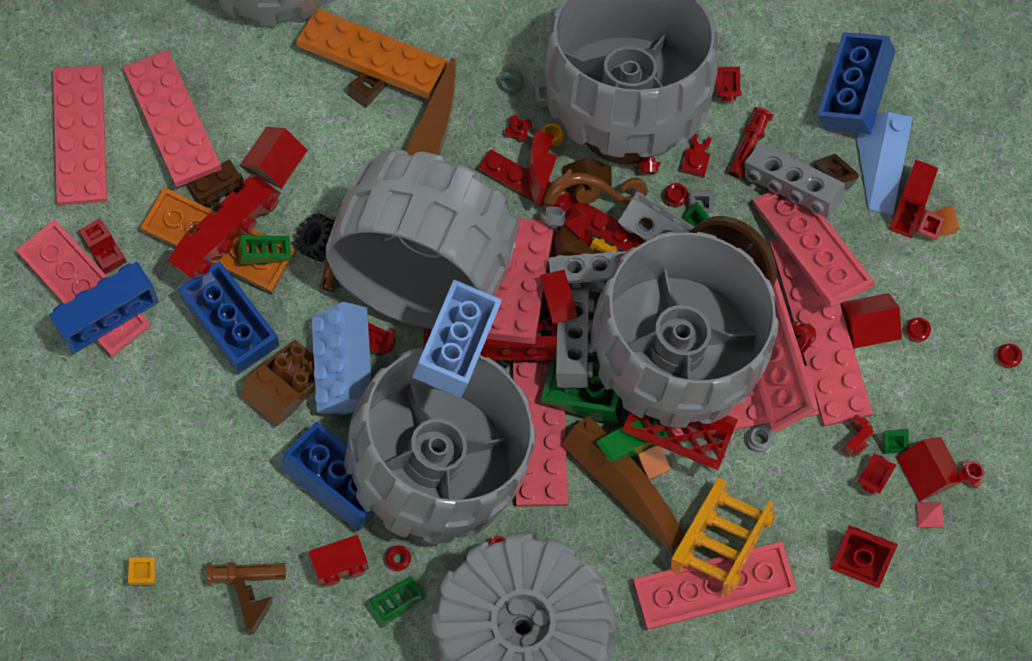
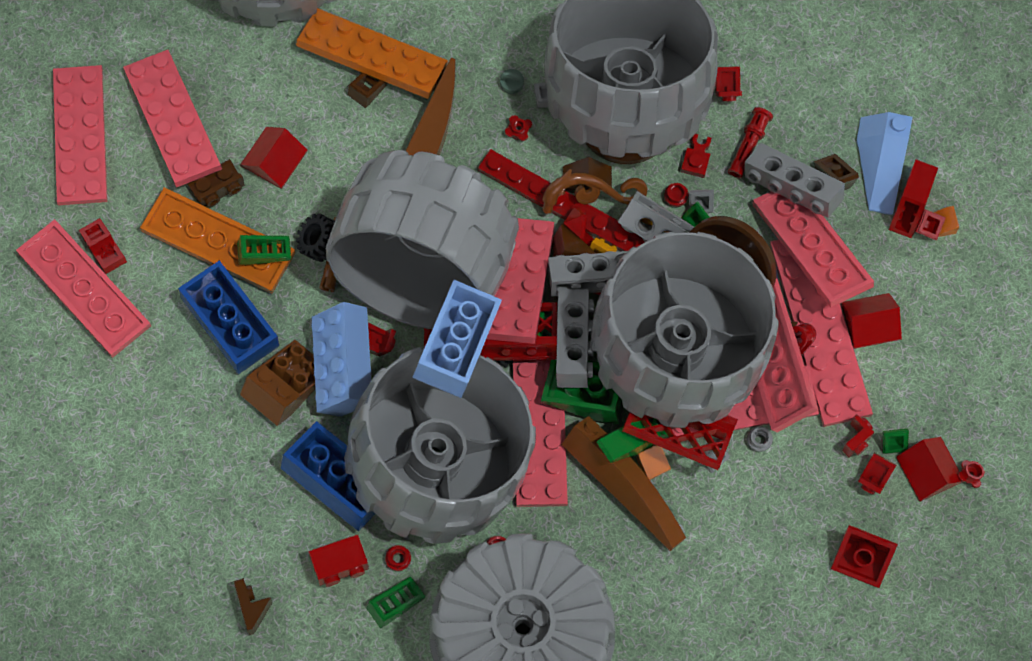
blue brick [49,261,159,355] -> none
light orange tile [128,557,156,585] -> none
red brick [168,176,281,278] -> none
dark orange pin [207,561,286,586] -> none
red slope [527,129,558,205] -> none
red slope [540,270,578,324] -> none
light orange plate [541,123,564,147] -> none
light grey plate [541,206,566,228] -> none
coral plate [633,541,797,631] -> none
red plate [636,157,661,174] -> none
light orange fence [671,477,776,597] -> none
blue brick [817,32,896,134] -> none
red plate [906,317,931,342] -> none
coral slope [916,502,944,528] -> none
red plate [997,343,1022,368] -> none

